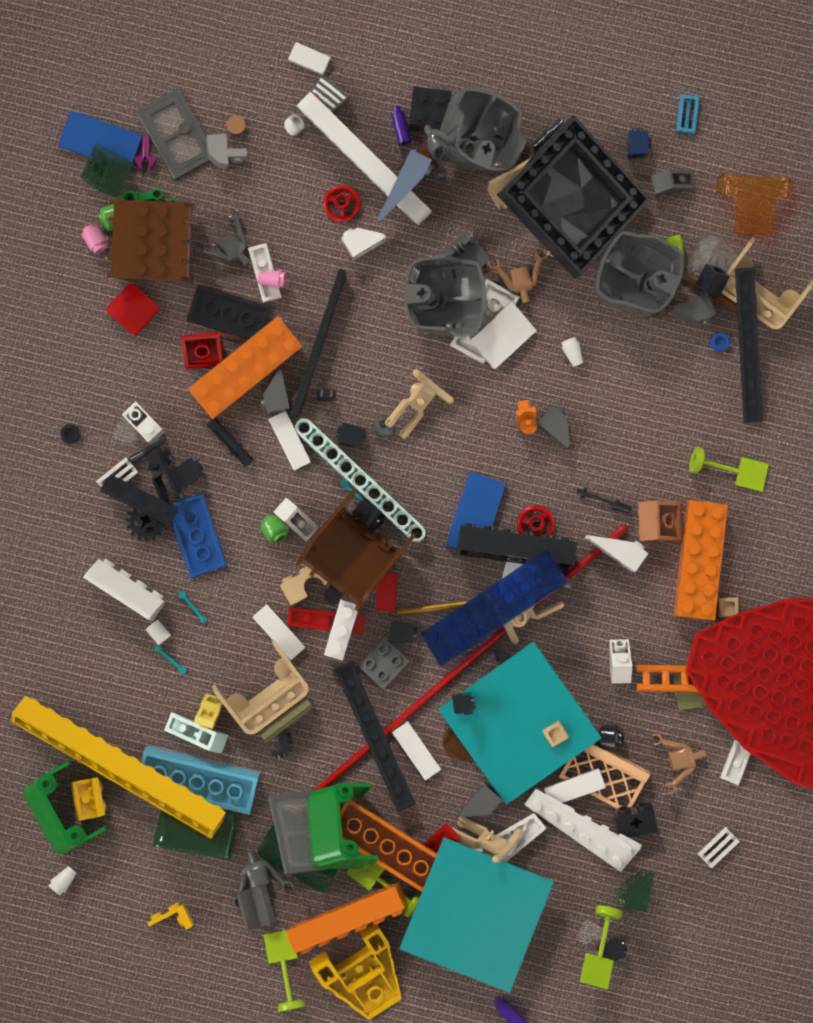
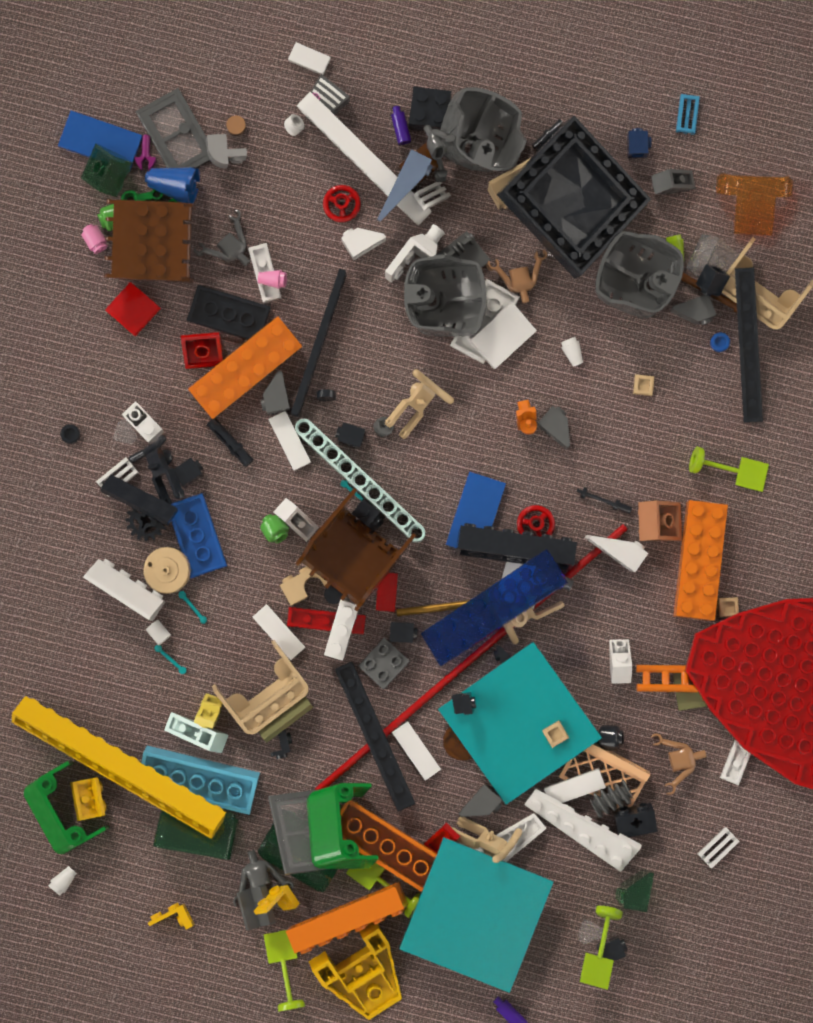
none -> tan wheel [143,547,191,594]
none -> blue cone [145,167,200,203]
none -> yellow bracket [253,885,300,915]
none -> white plate [385,224,445,283]
none -> white tile [413,182,451,211]
none -> dark grey piece [590,780,634,818]
none -> tan tile [633,374,654,396]

